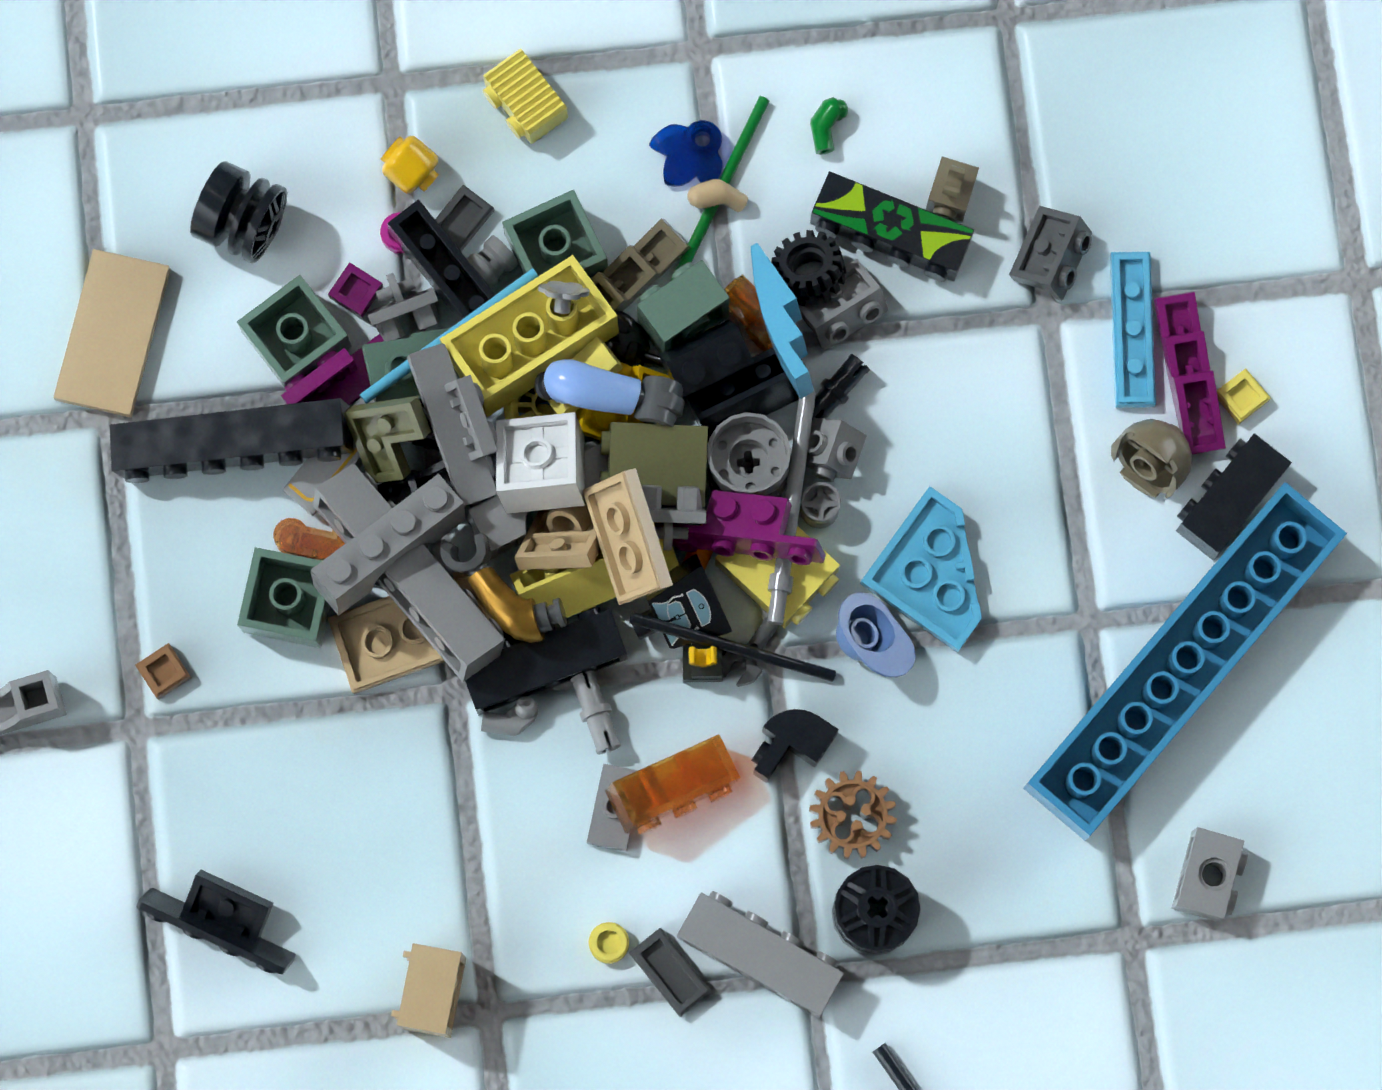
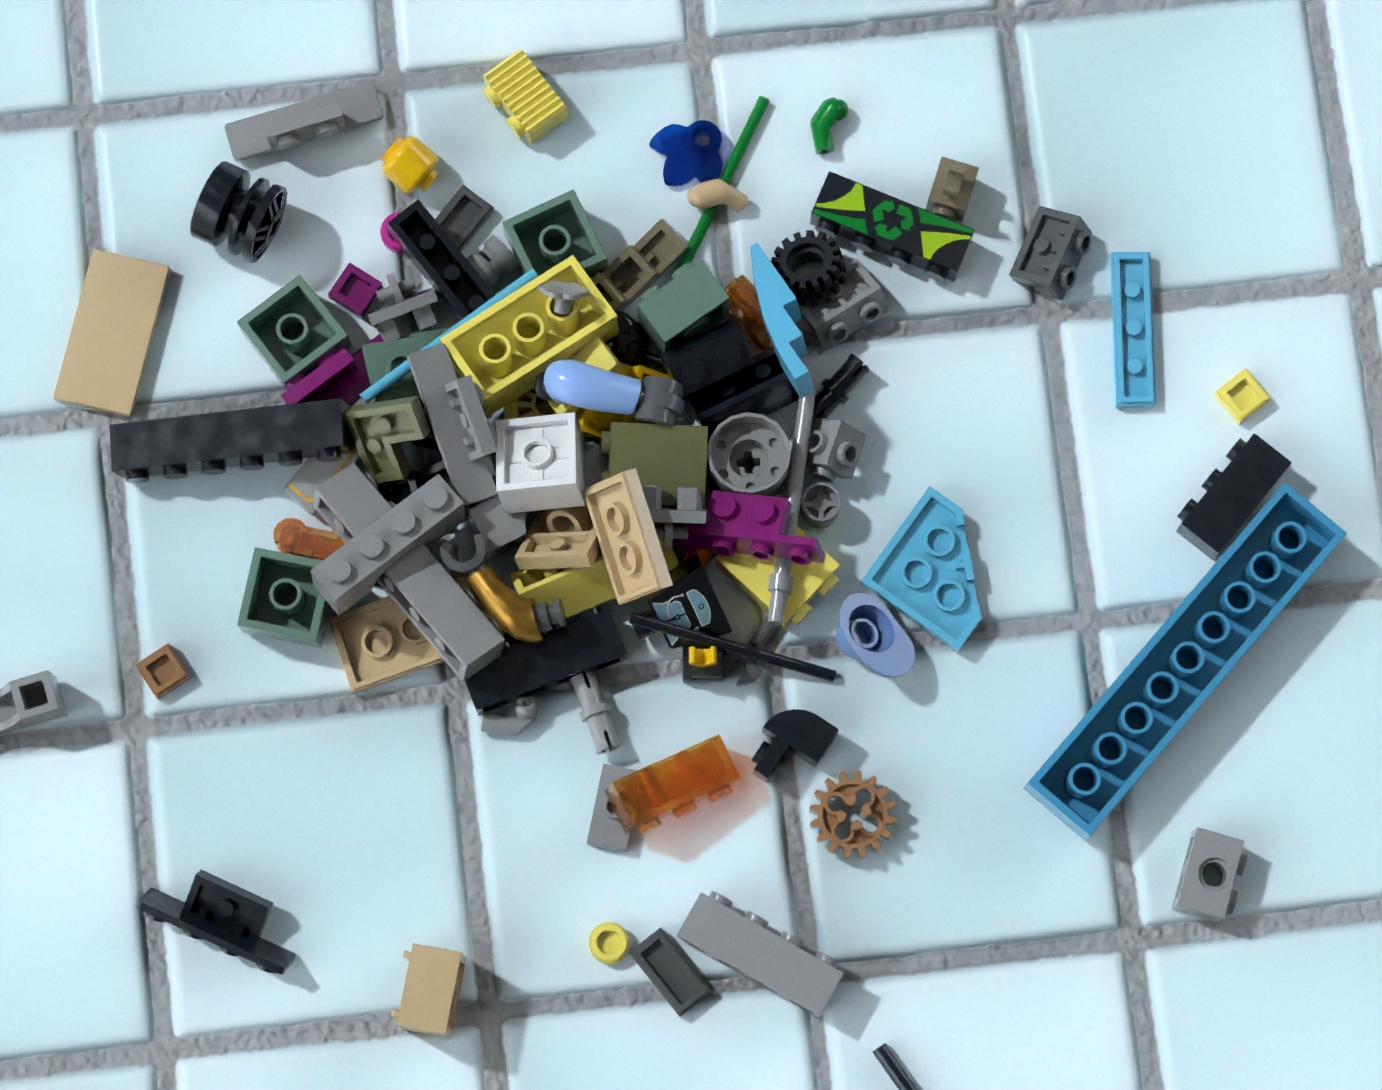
black wheel [831,865,921,956] -> none
dark tan cylinder [1111,419,1192,498] -> none
magenta slope [1153,291,1226,455] -> none
none -> light grey bracket [224,82,383,162]

